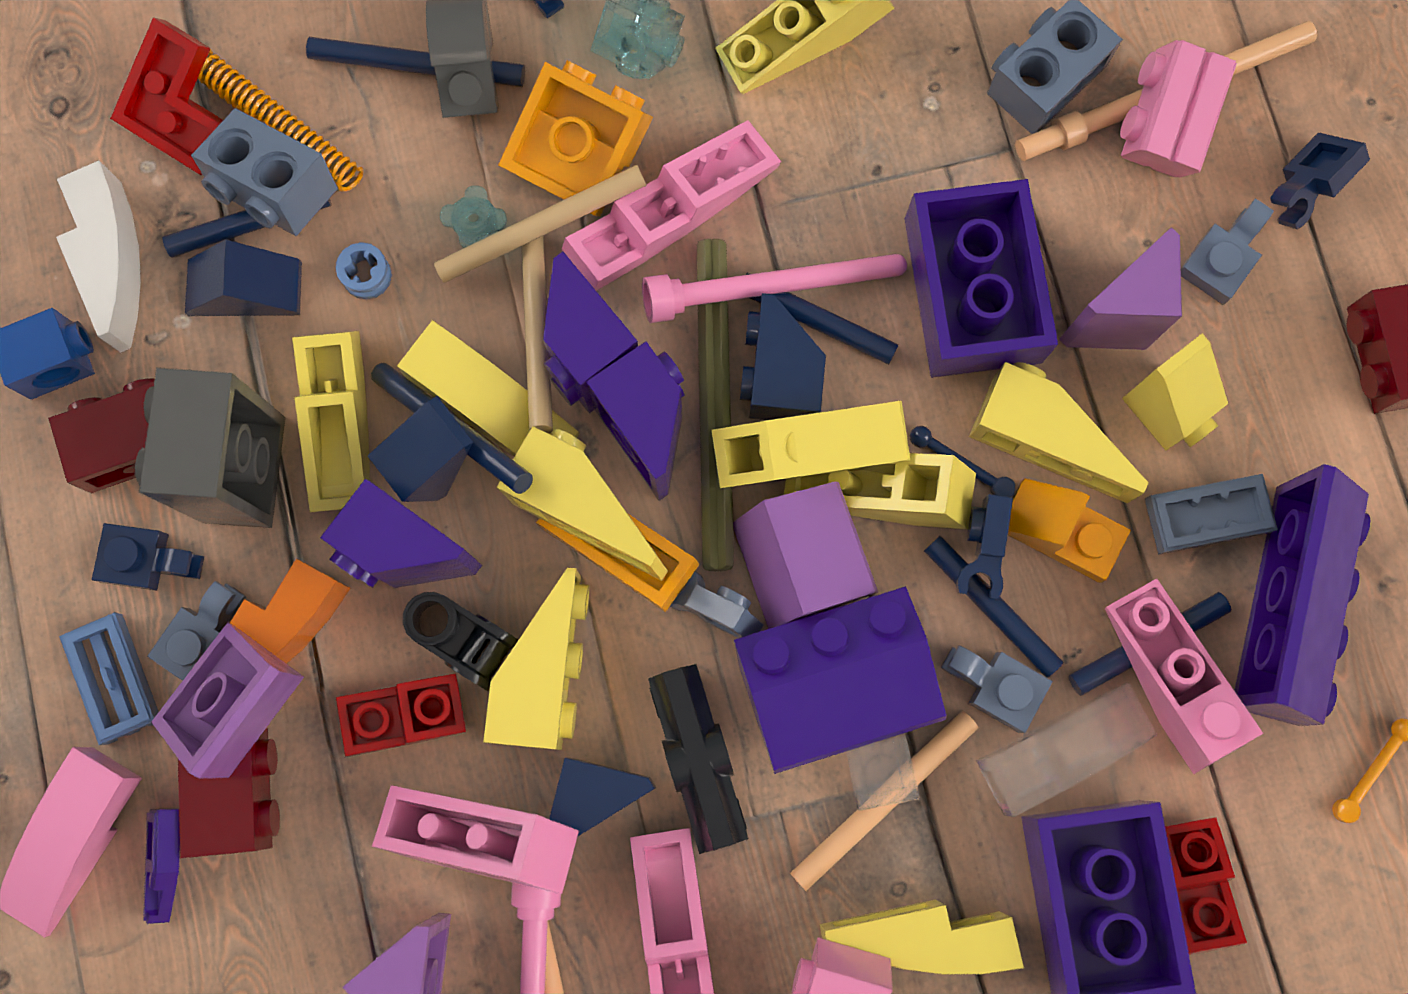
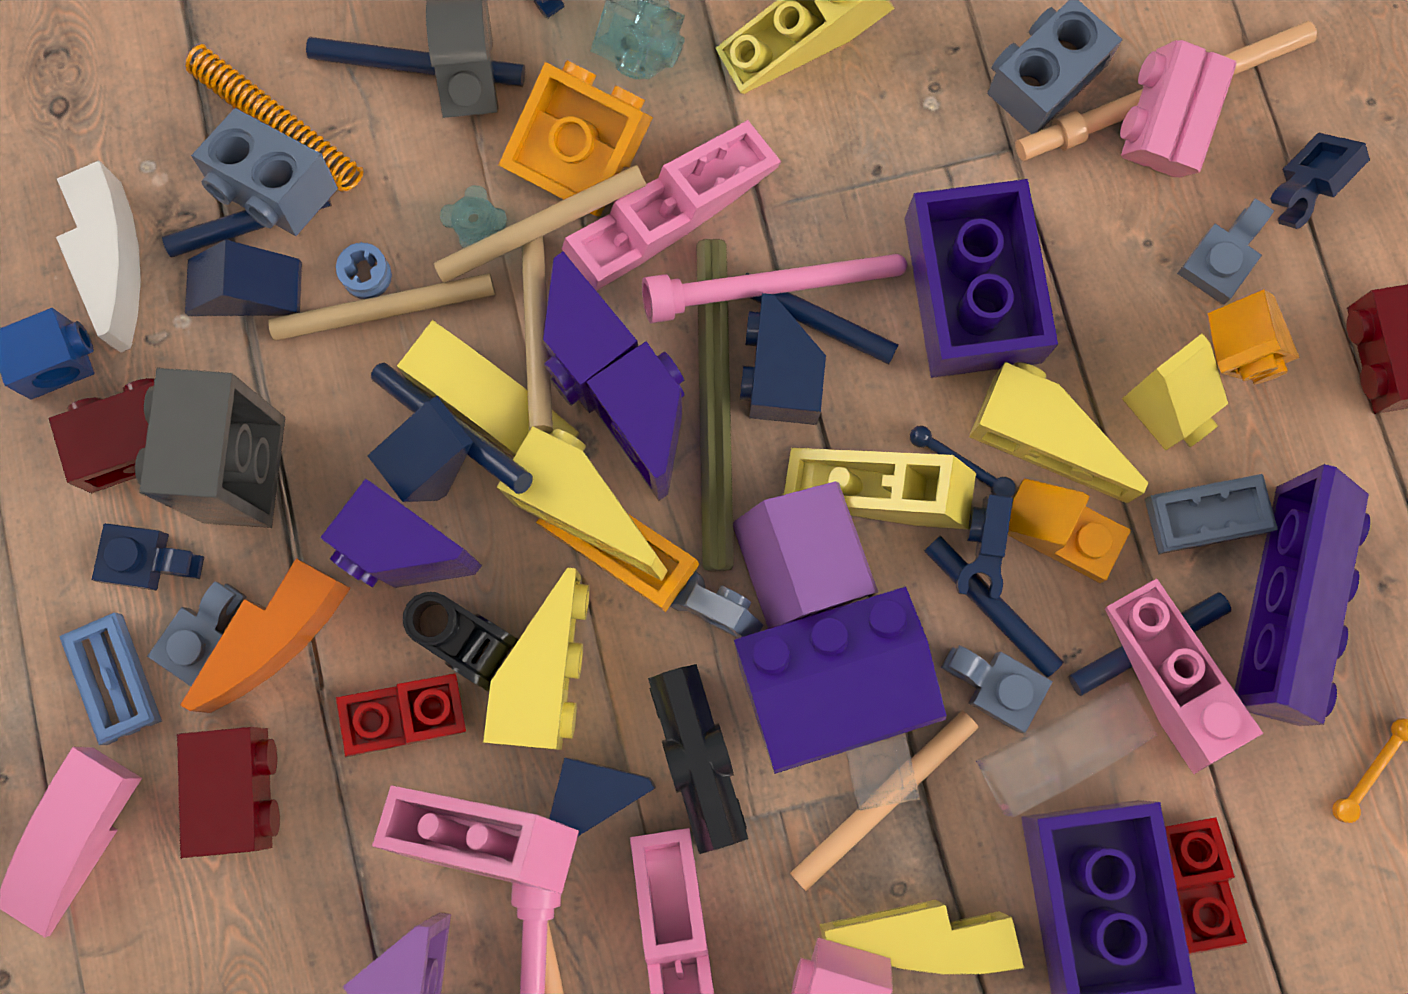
red plate [110,18,223,175] -> none
dark purple tile [143,808,180,924] -> none
medium lavender slope [151,622,304,778] -> none
light yellow slope [292,331,370,512] -> none
light yellow slope [711,401,910,488] -> none
medium lavender slope [1059,227,1182,350] -> none
none -> tan bar [268,273,495,341]
none -> light orange slope [1207,289,1300,385]

